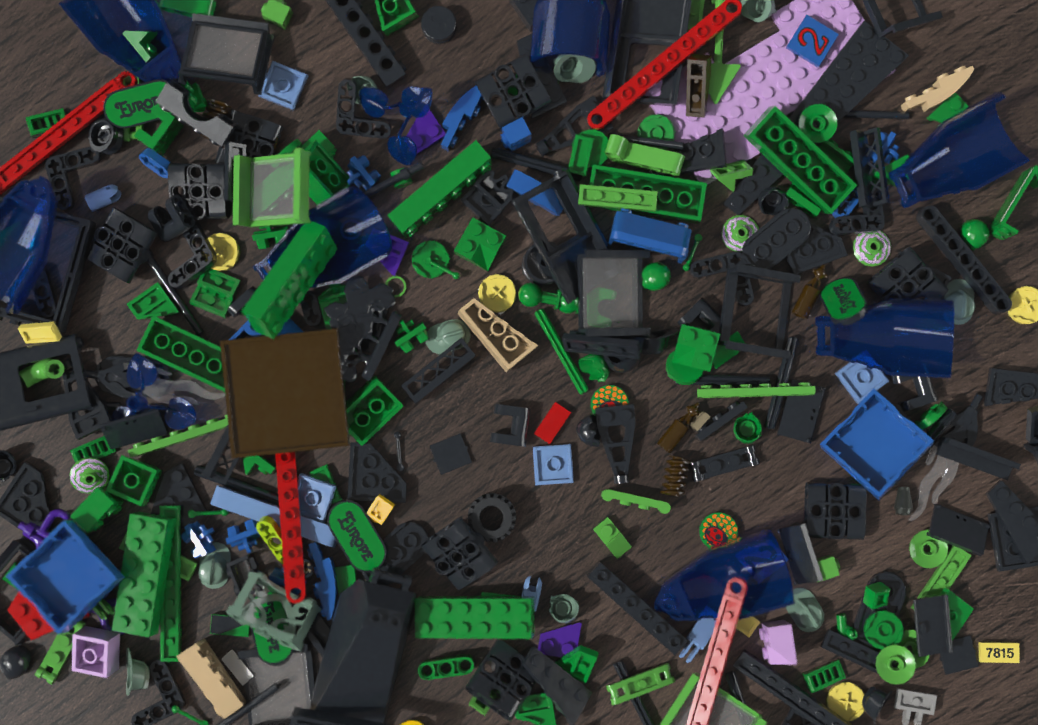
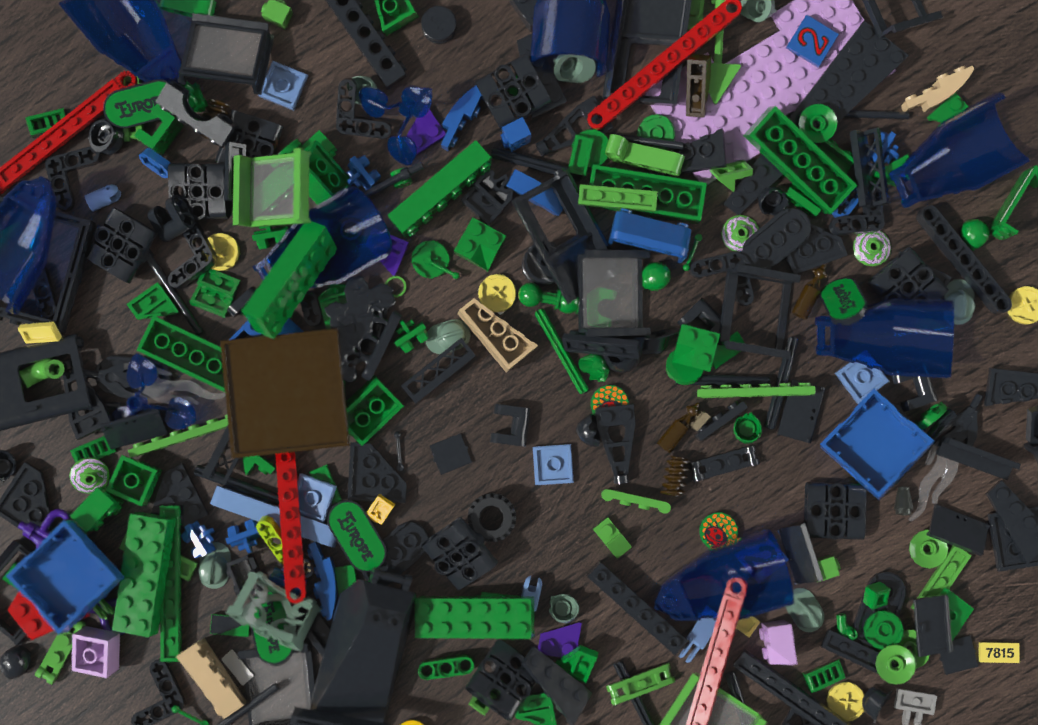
slope [123,31,161,63] -> none
sand green piece [126,648,150,696] -> none
green hinge [187,509,229,518] -> none
red tile [534,402,571,444] -> none

